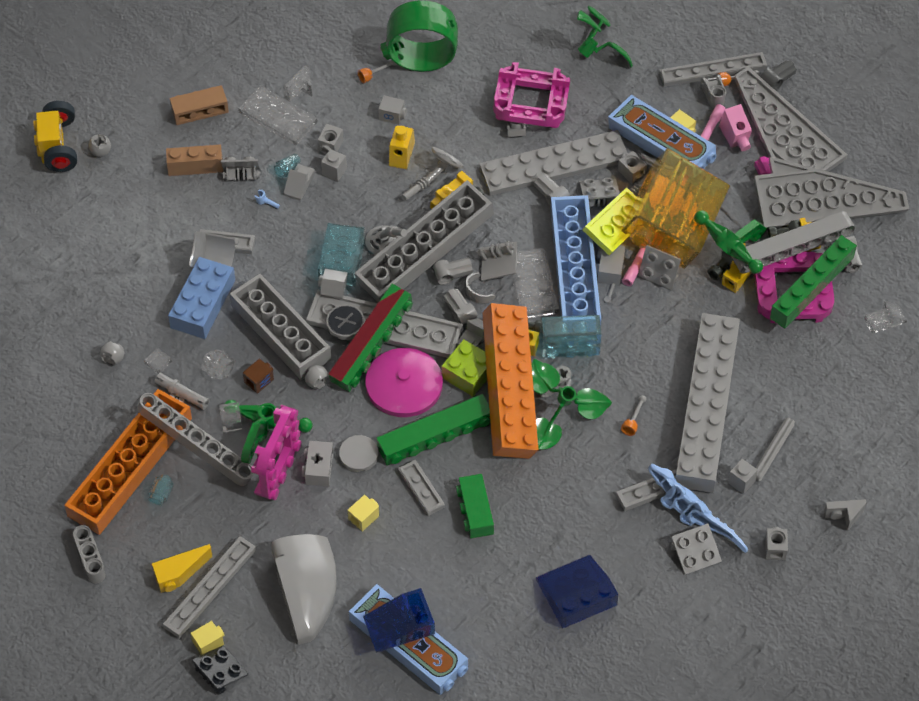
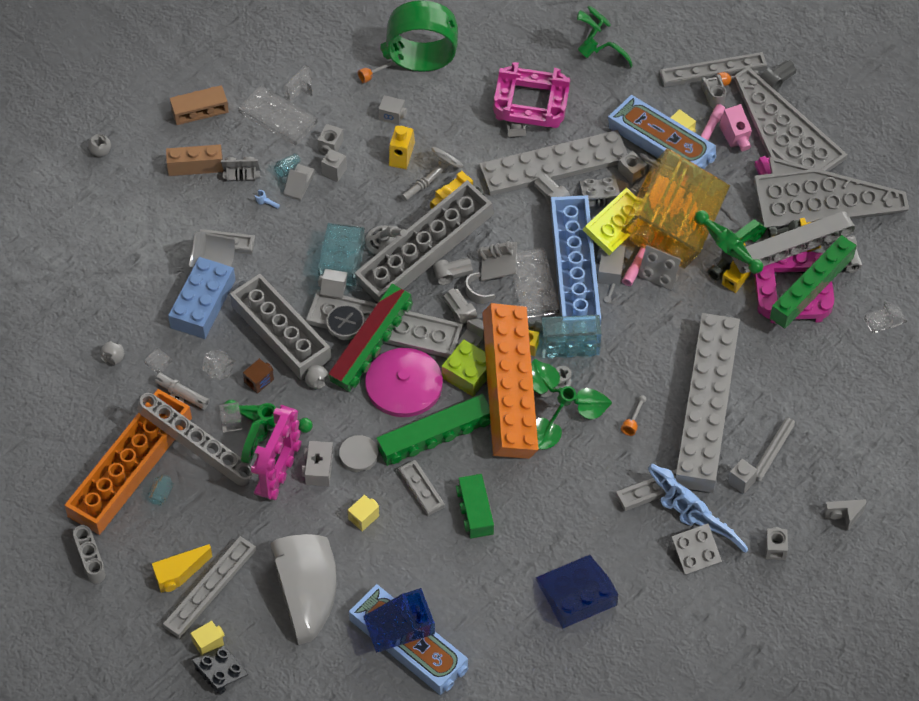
brick [33,101,77,172] -> none

